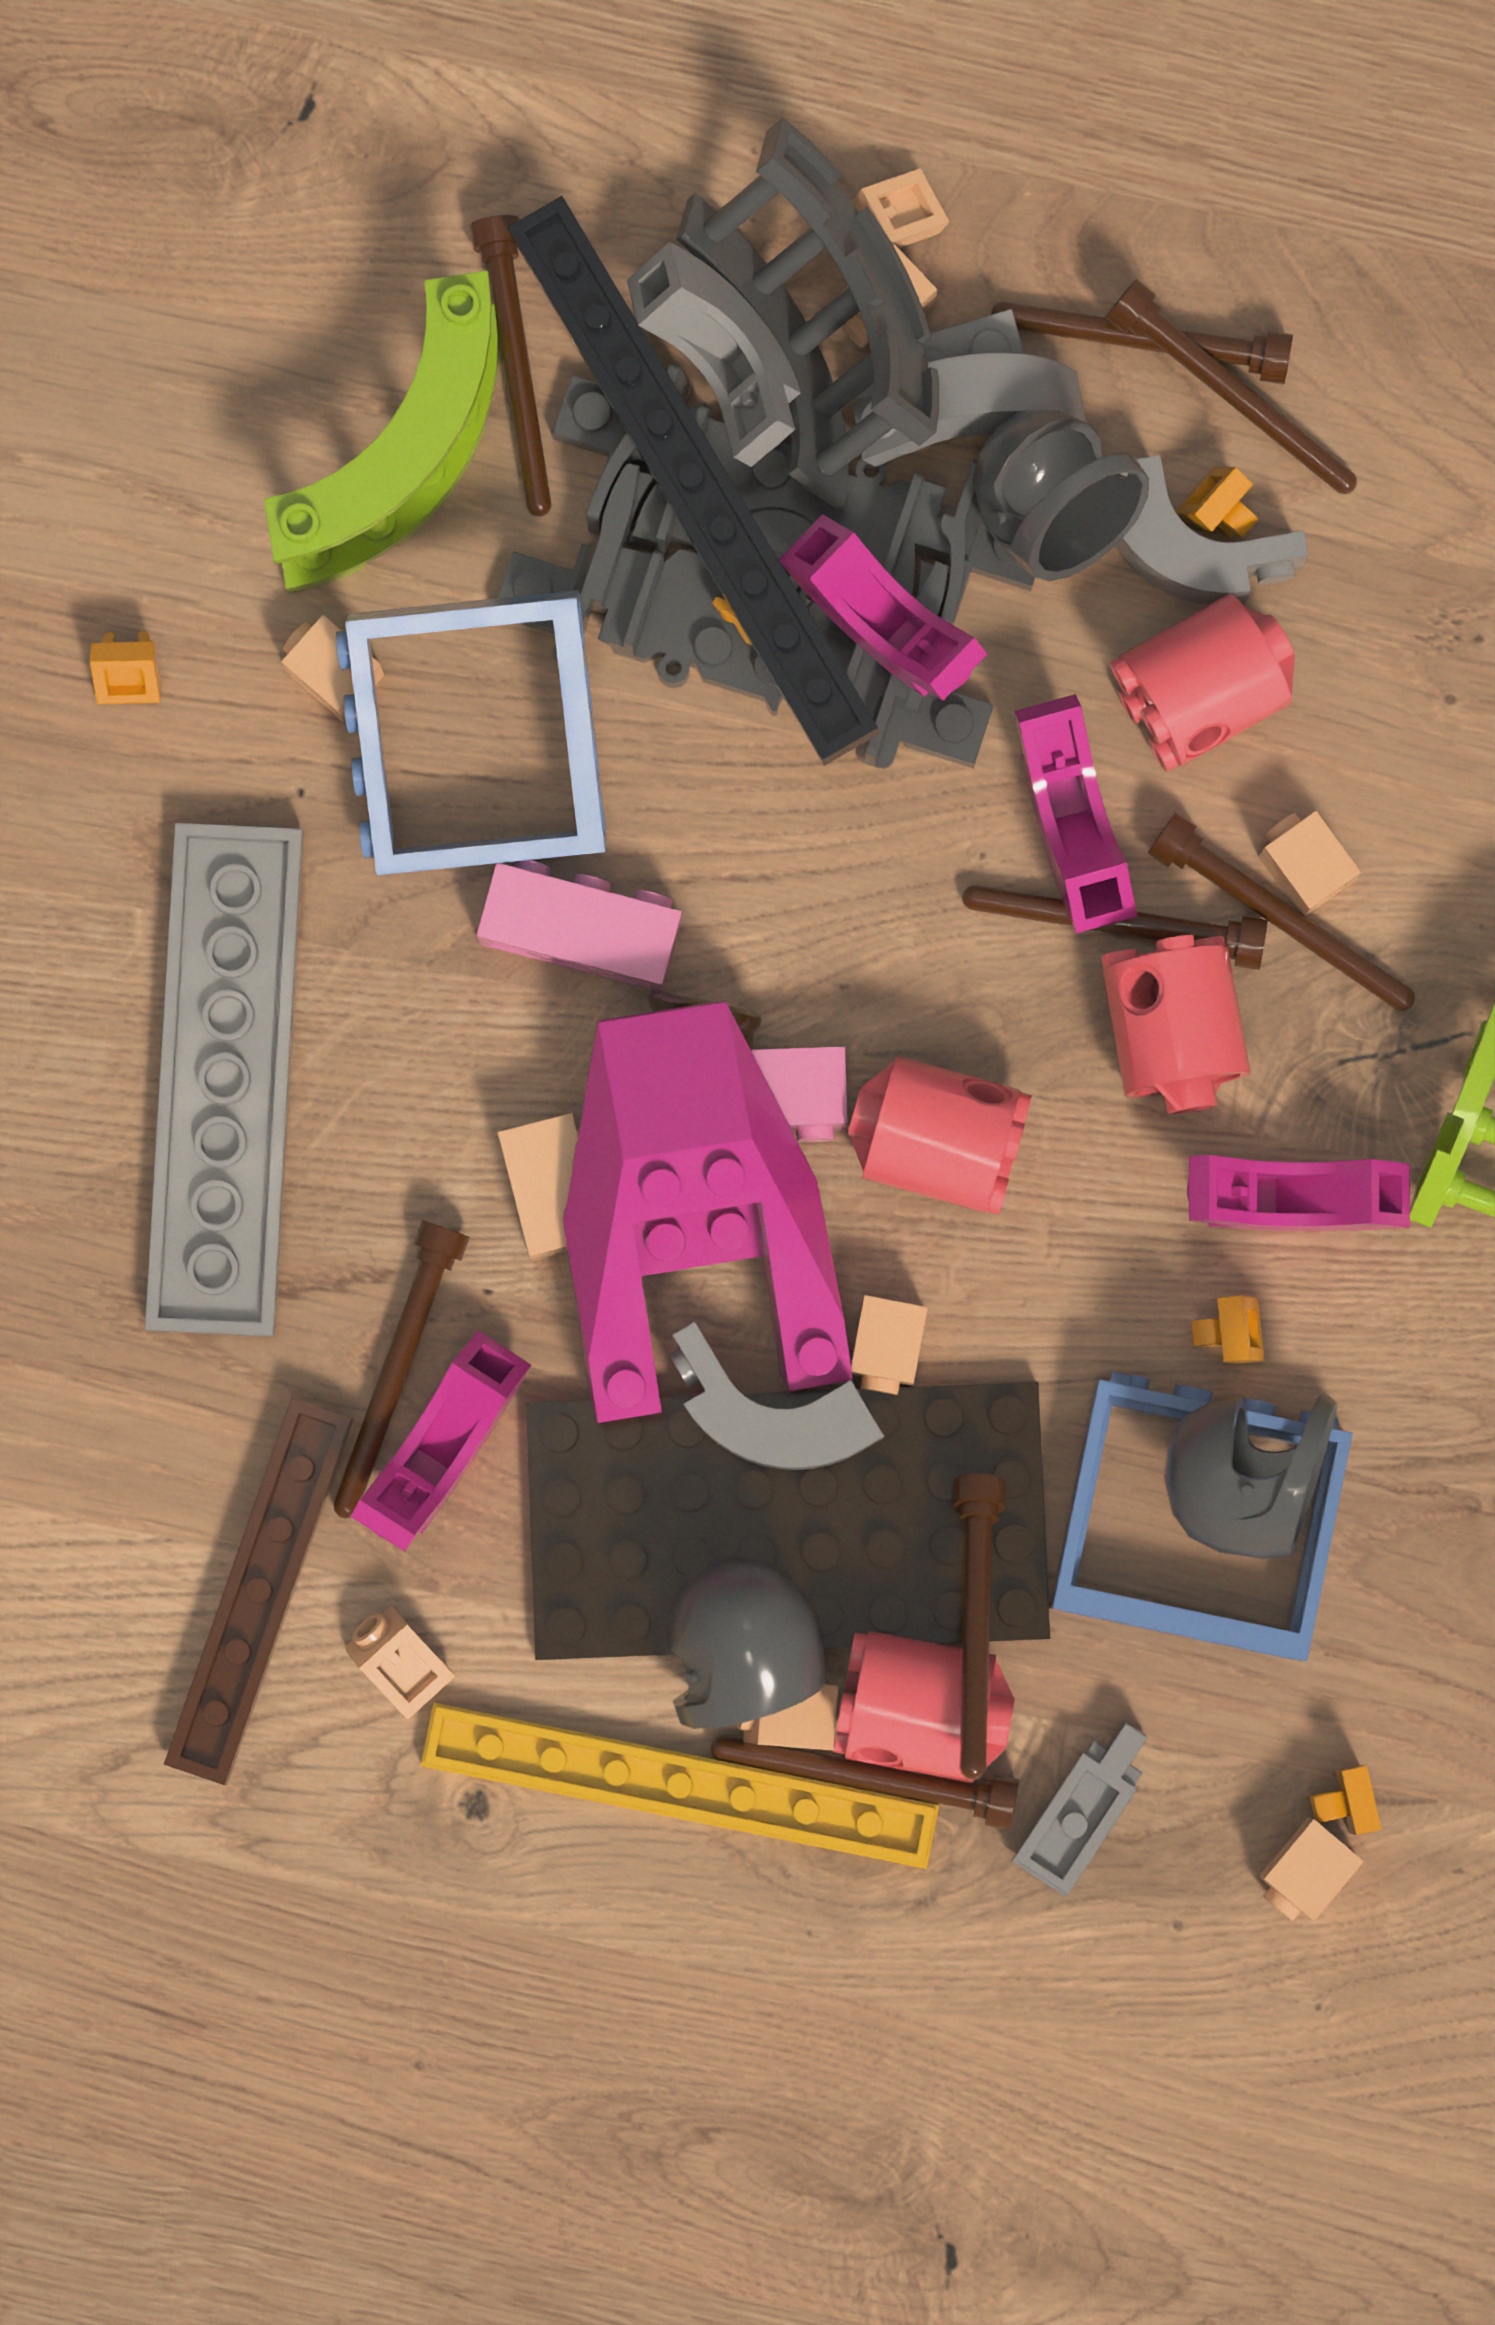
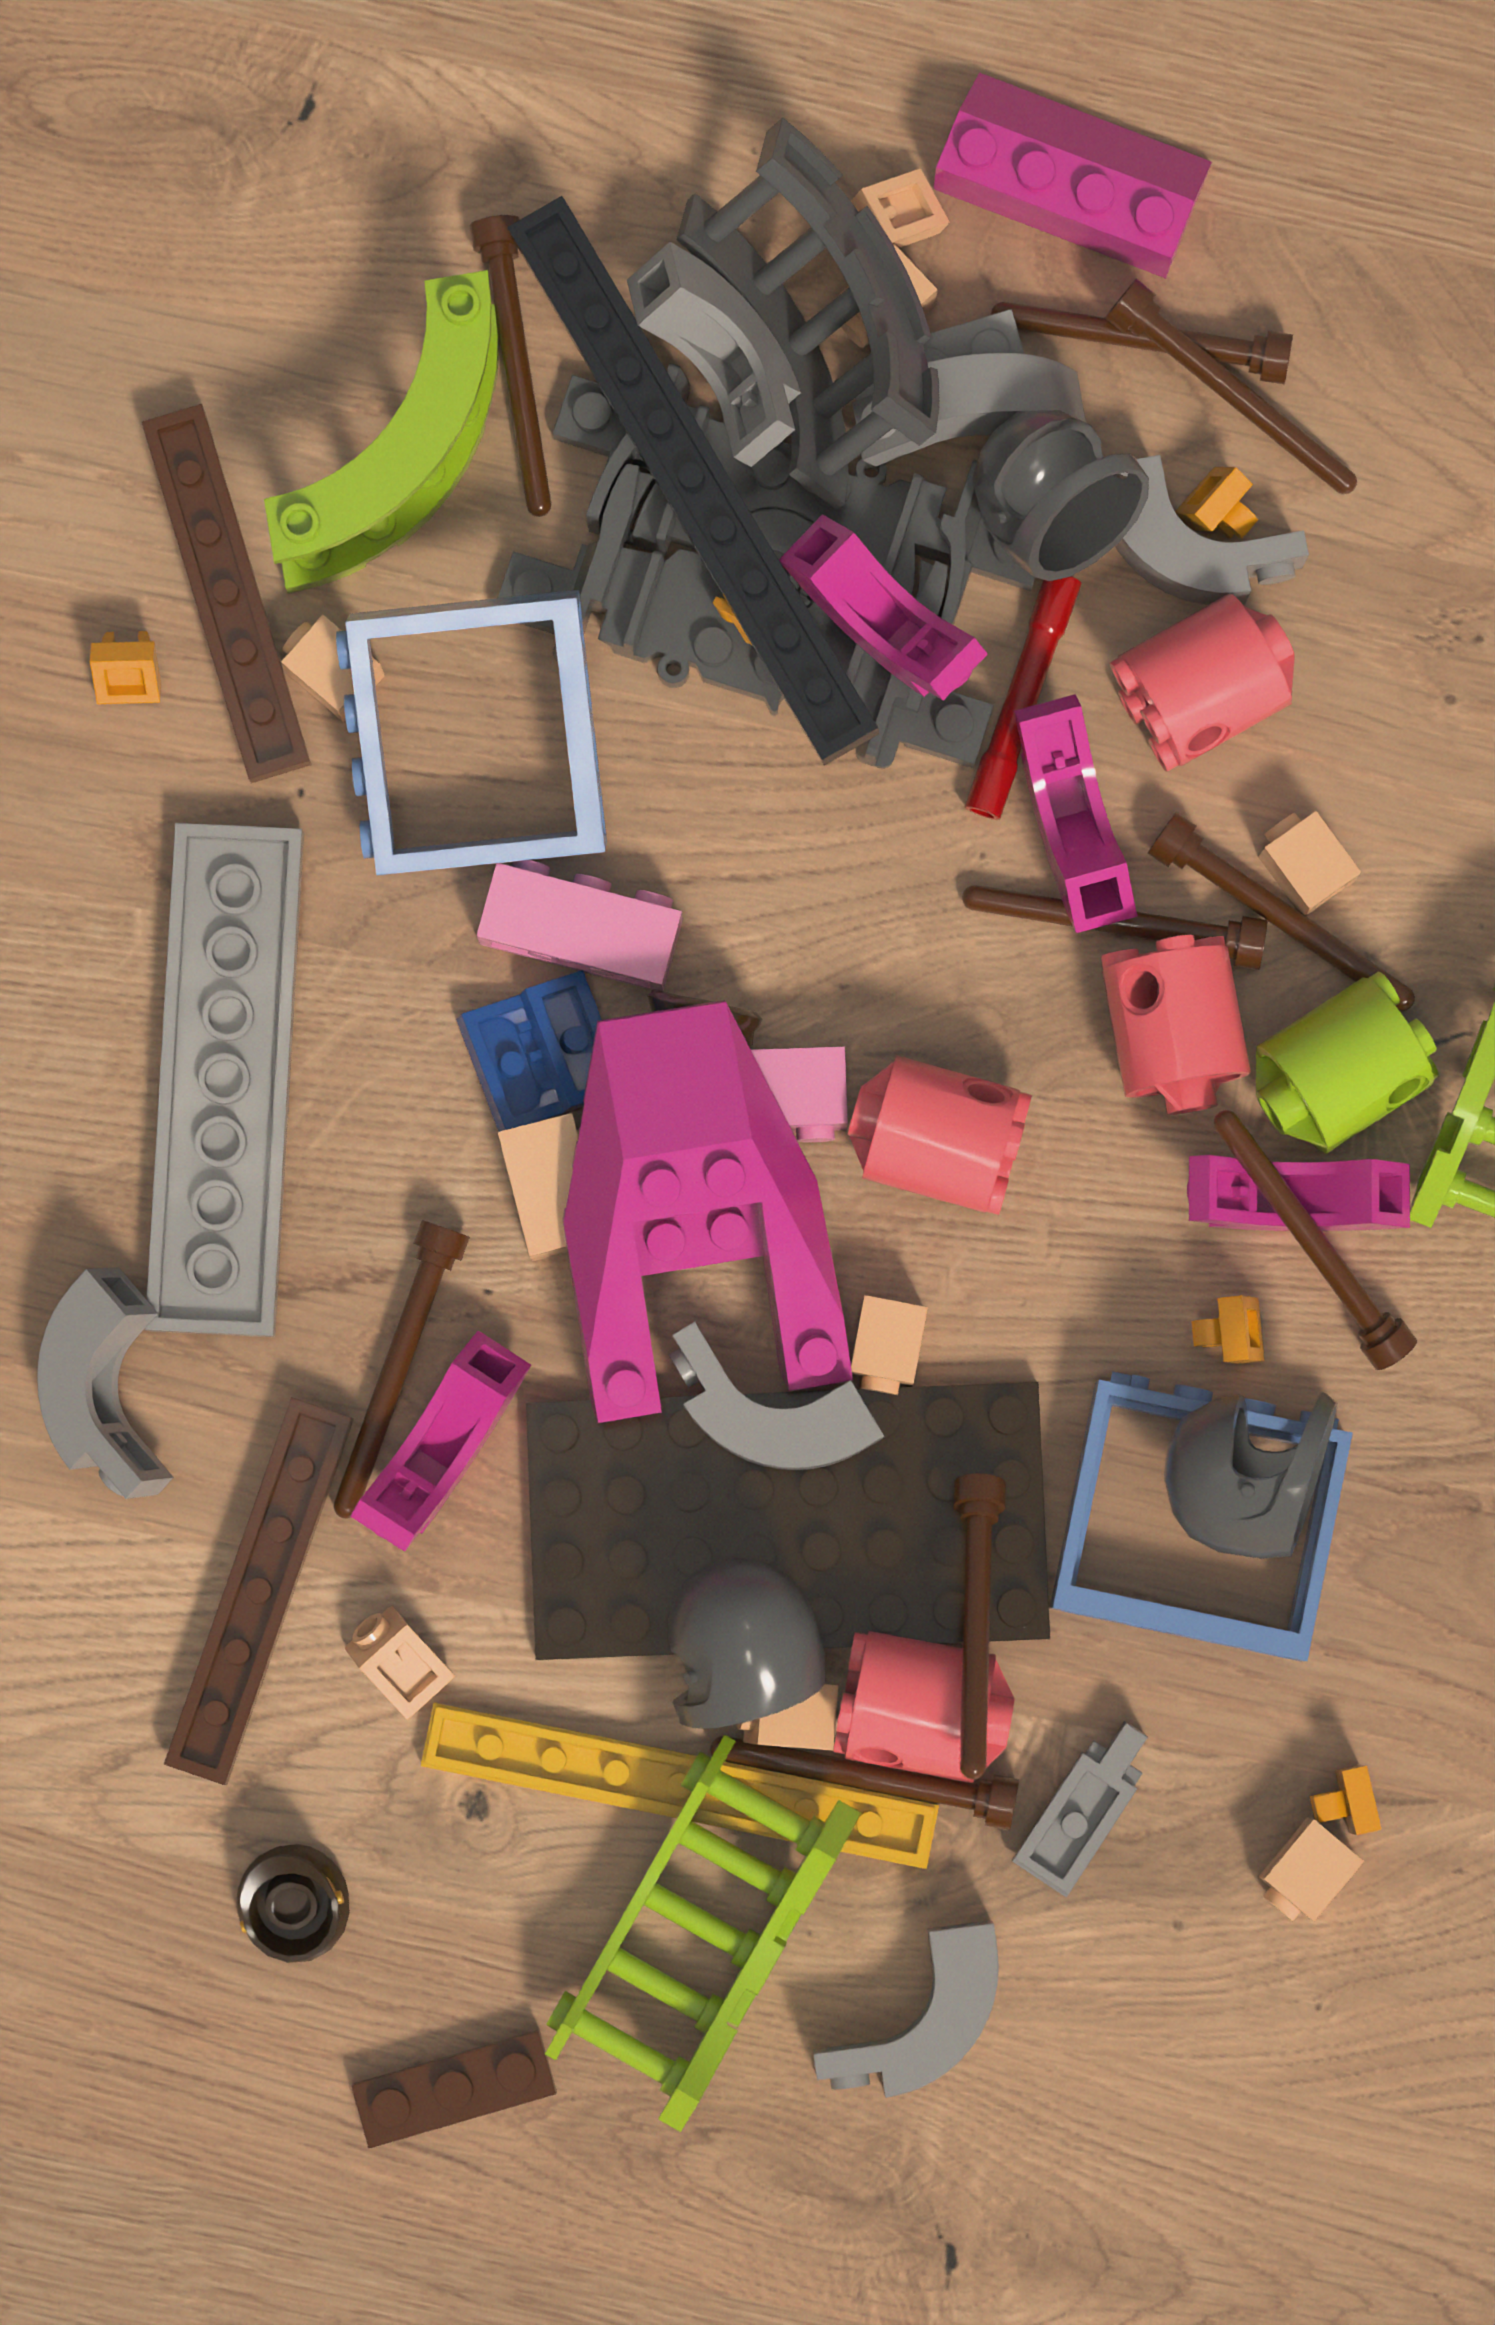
none -> light grey arch [37,1267,174,1499]
none -> reddish brown plate [142,404,312,783]
none -> dark brown piece [236,1844,350,1963]
none -> reddish brown plate [351,2029,557,2149]
none -> blue slope [456,970,602,1132]
none -> lime fence [545,1735,861,2132]
none -> light grey arch [813,1920,999,2098]
none -> dark pink slope [934,72,1212,279]
none -> red piece [964,576,1082,820]
none -> reddish brown piece [1213,1110,1417,1370]
none -> lime cylinder [1256,971,1439,1154]

